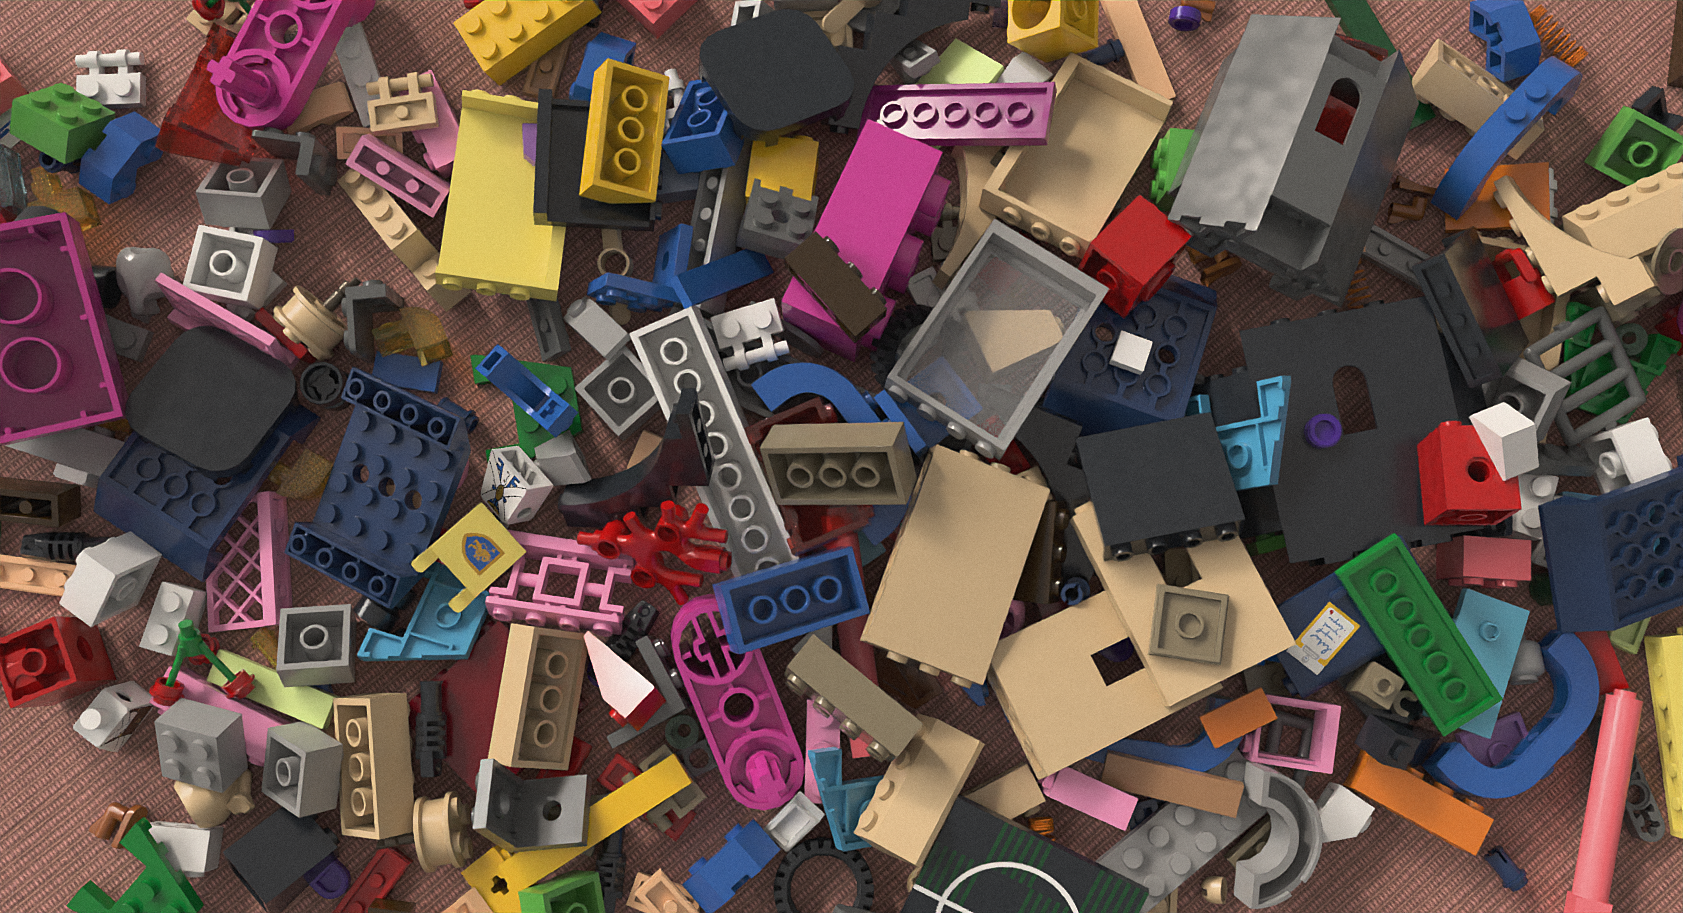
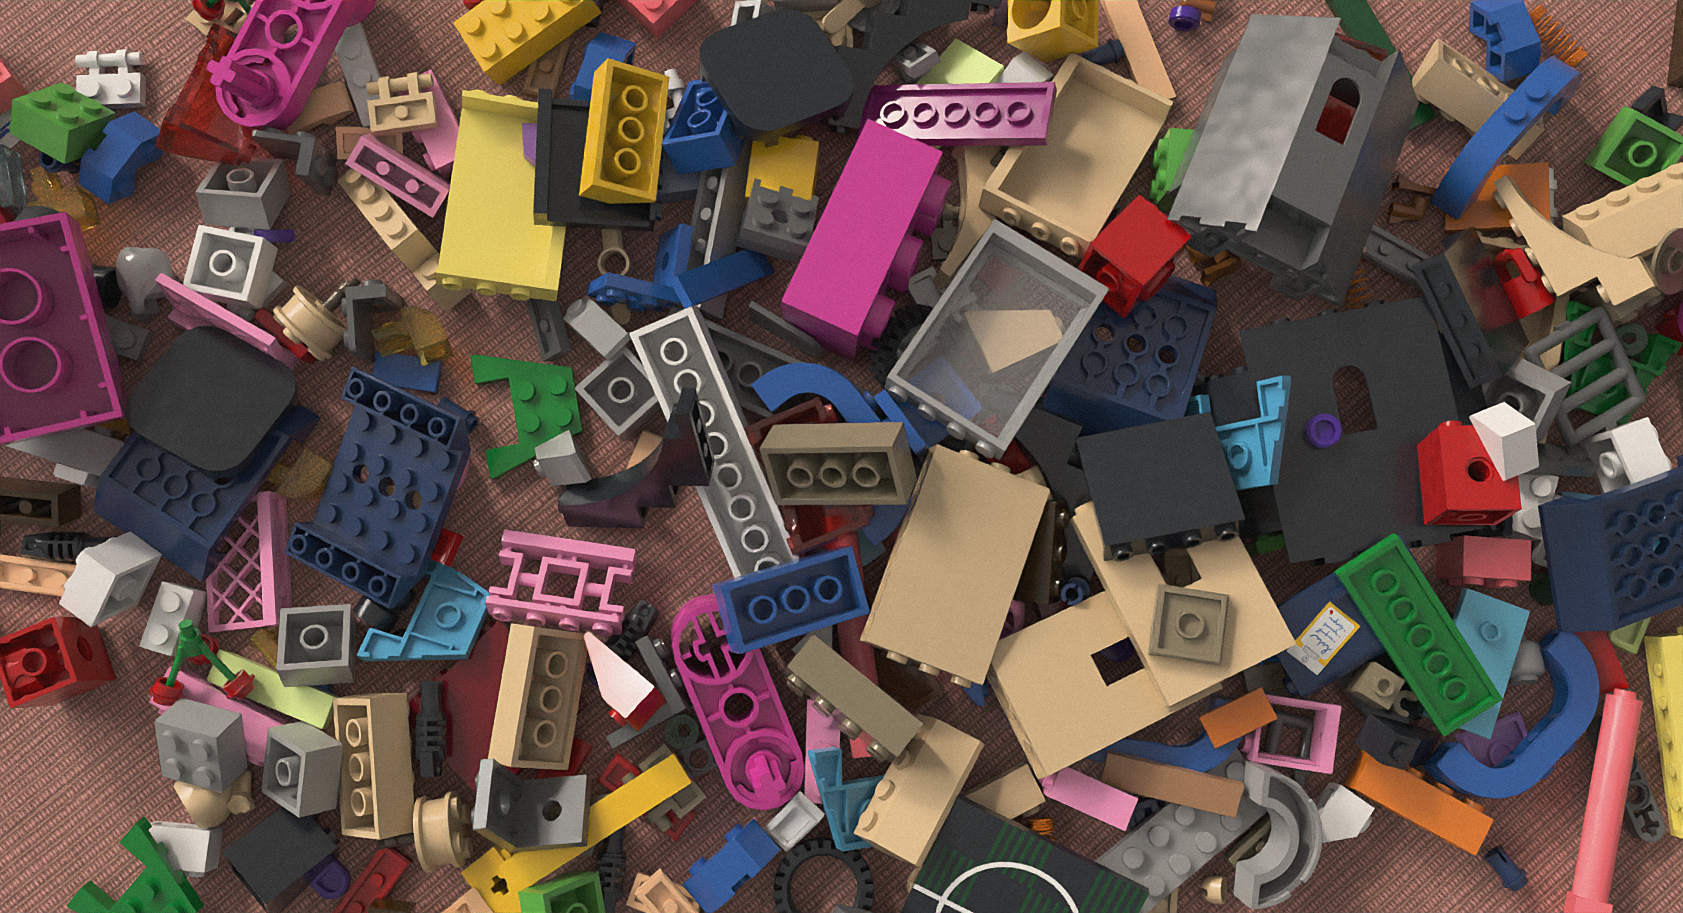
white torso [73,681,154,752] -> none
dark orange piece [88,802,148,851] -> none
black wheel [300,362,352,412] -> none
light yellow flag [411,502,526,613] -> none
blue arch [475,344,579,438] -> none
white torso [481,446,553,529] -> none
red plant [577,500,732,605] -> none
white plate [710,298,790,372] -> none
dark brown brick [784,231,887,344] -> none
white tile [1109,330,1153,375] -> none

